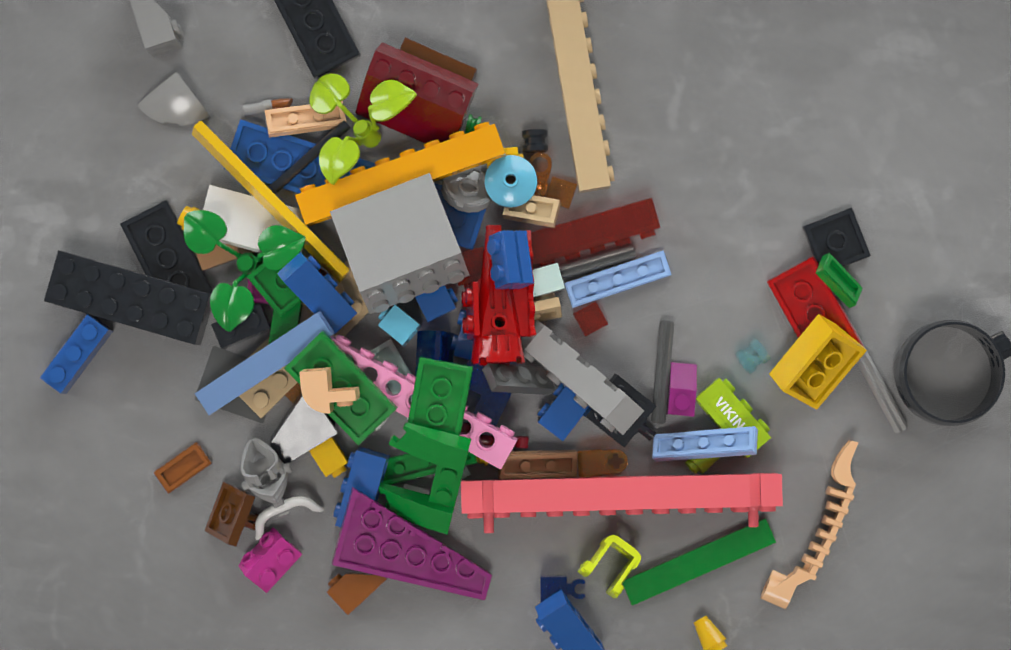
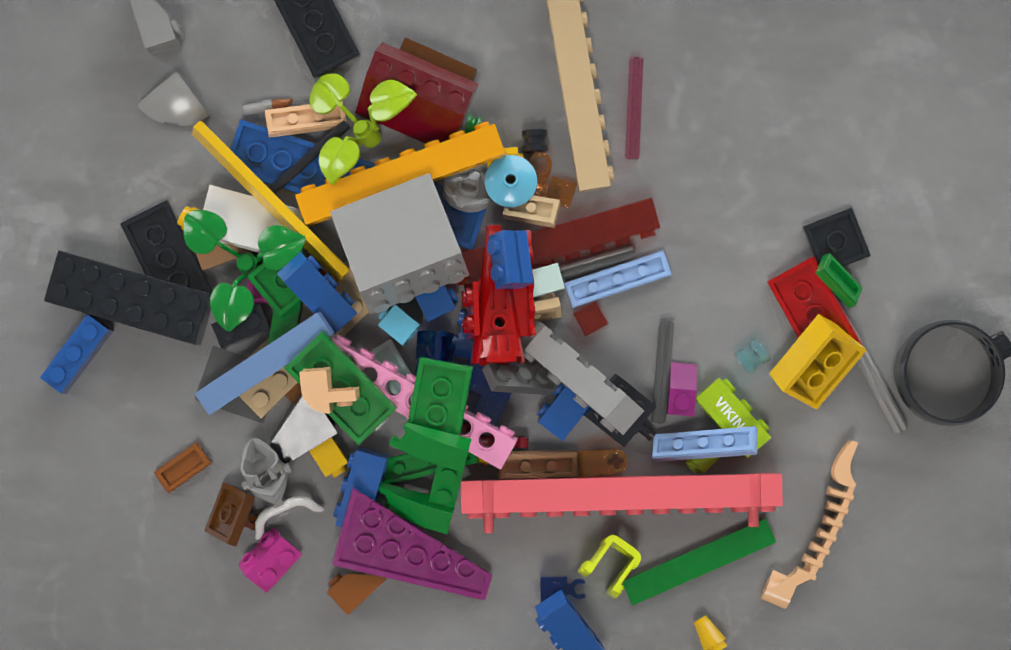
none -> clear pink axle [625,56,644,160]

